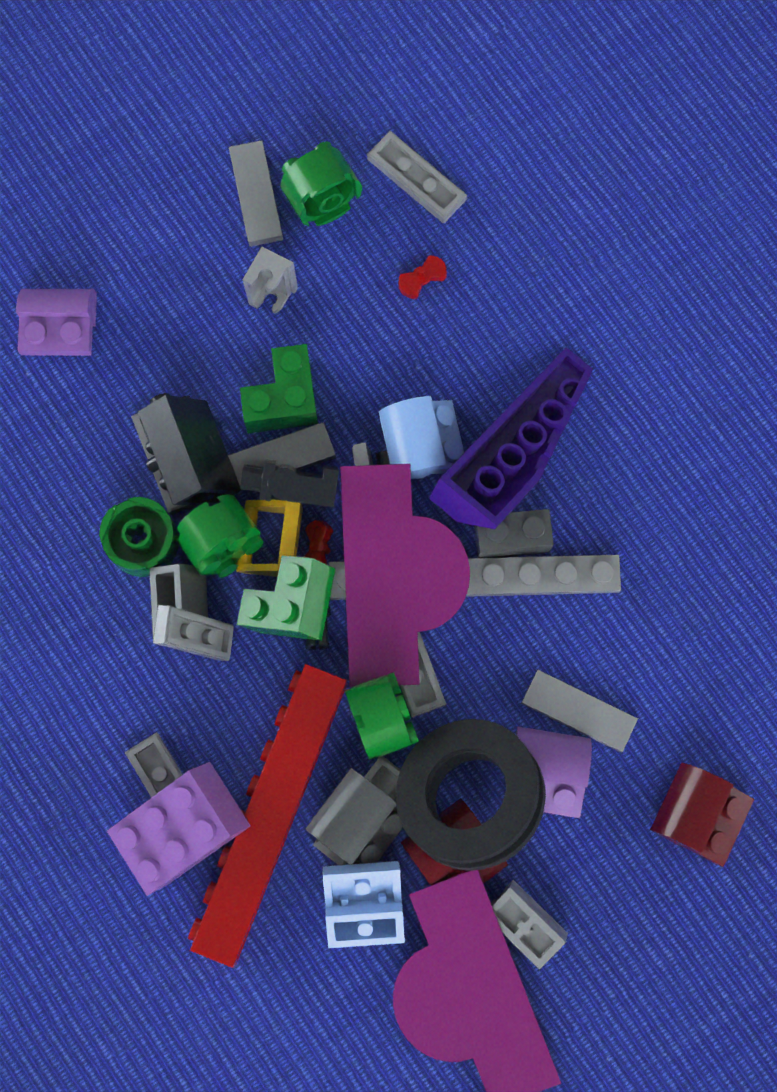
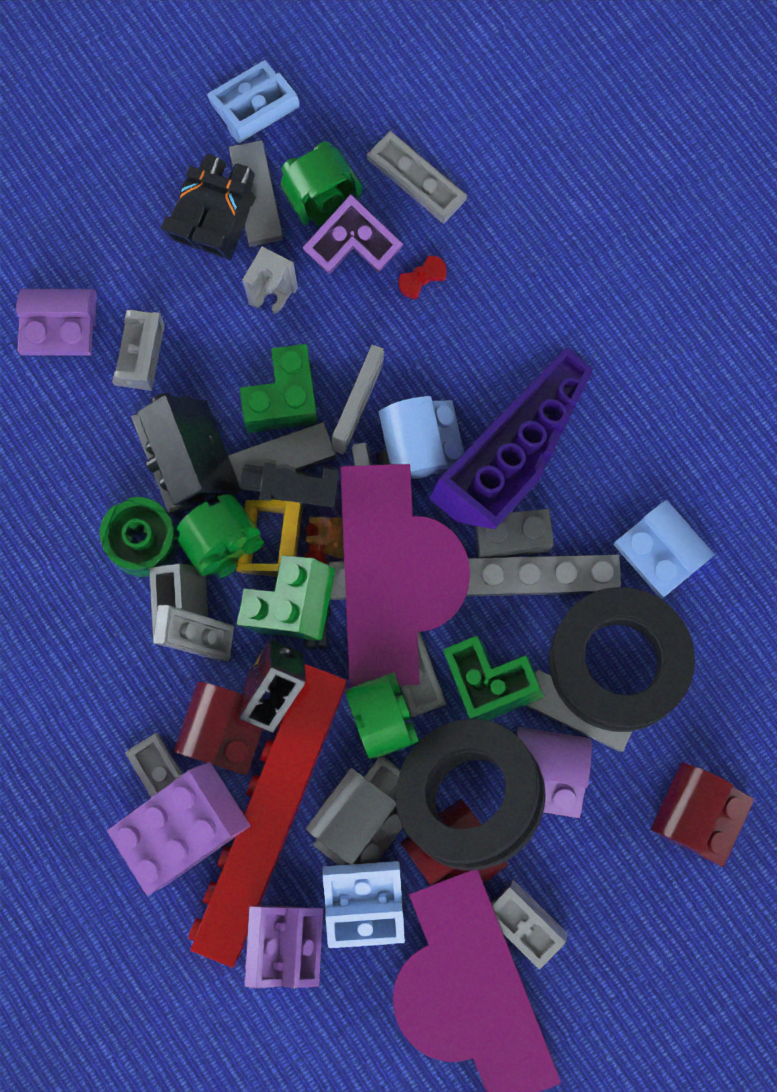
none -> light grey hinge [112,310,165,391]
none -> black hips [160,154,256,261]
none -> dark red brick [173,681,263,776]
none -> light blue brick [207,60,299,143]
none -> black torso [239,640,306,732]
none -> medium lavender brick [245,905,323,988]
none -> medium lavender brick [303,195,403,275]
none -> clear orange plate [306,517,344,560]
none -> light grey tile [332,345,384,454]
none -> green brick [443,635,545,721]
none -> black tyre [549,587,695,732]
none -> light blue brick [613,500,715,599]

